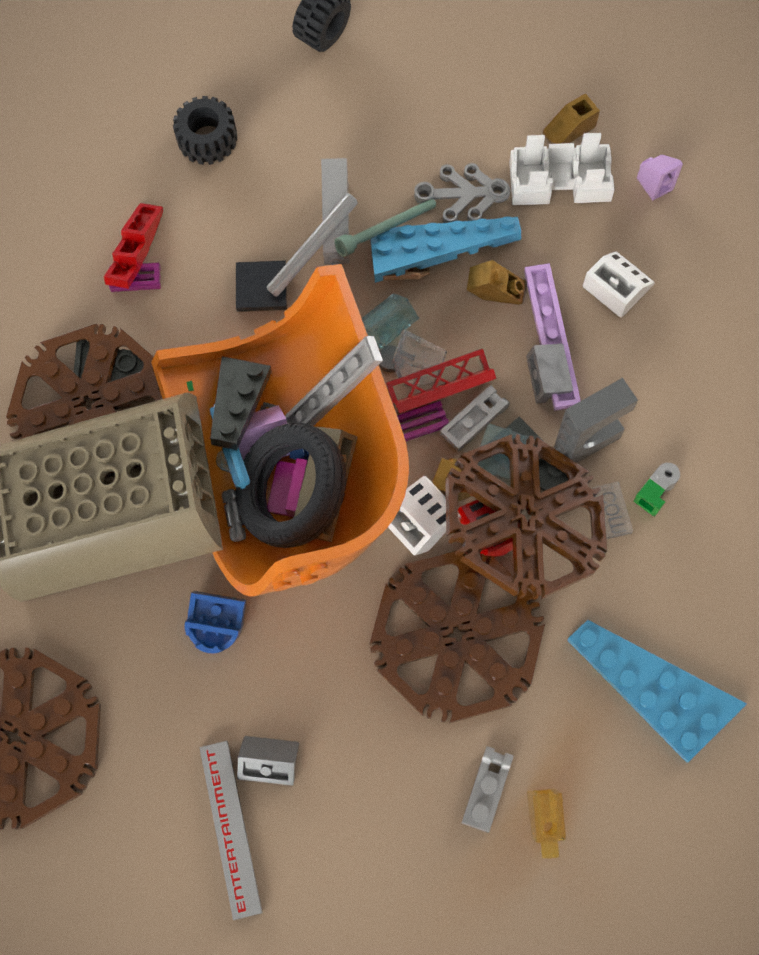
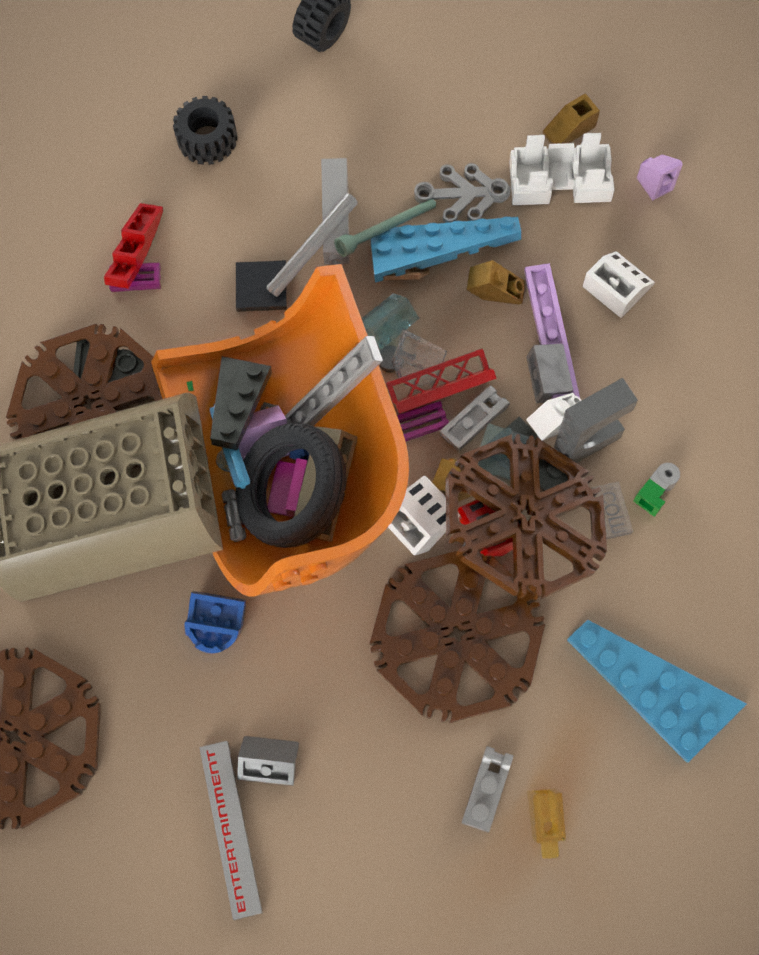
none -> white slope [526,393,582,441]

